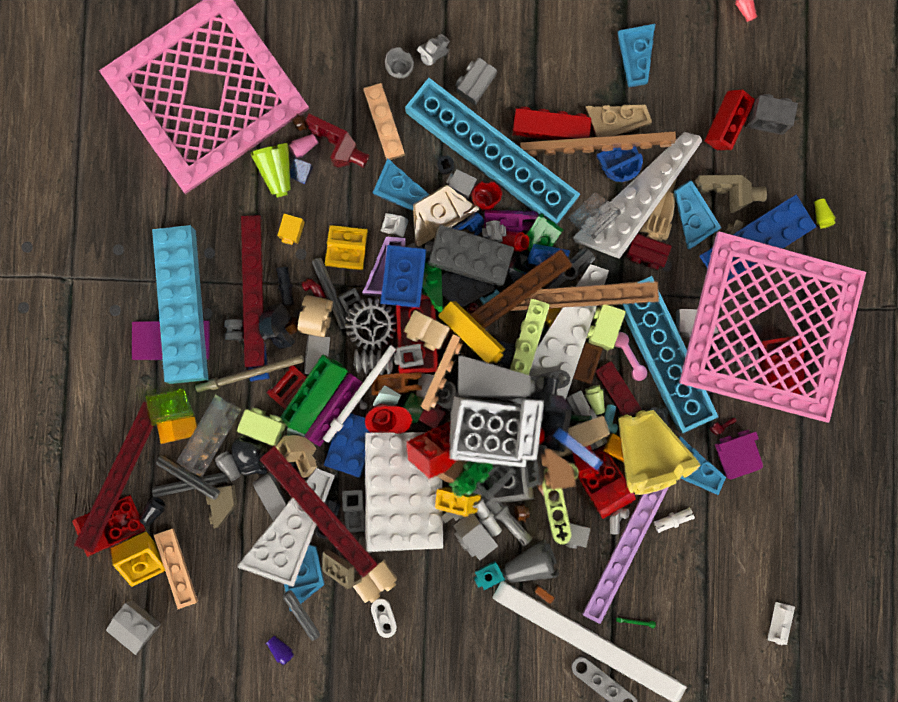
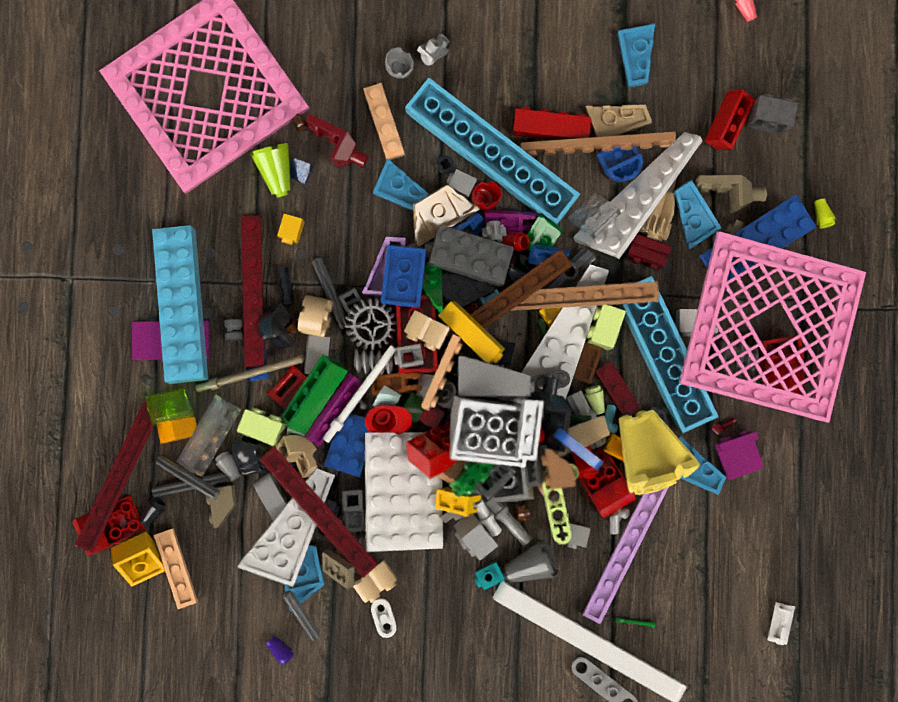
light grey slope [106,600,161,655] -> none
bright pink cone [288,134,318,158] -> none
dark red arm [301,278,326,299] -> none
yellow slope [325,225,368,270] -> none
white slope [381,213,408,237] -> none
light grey brick [456,58,497,105] -> none
yellowish green bracket [510,299,550,375] -> none
dark orange tile [534,584,555,604] -> none
bright pink bar [614,332,647,381] -> none
white pin [654,507,694,533] -> none

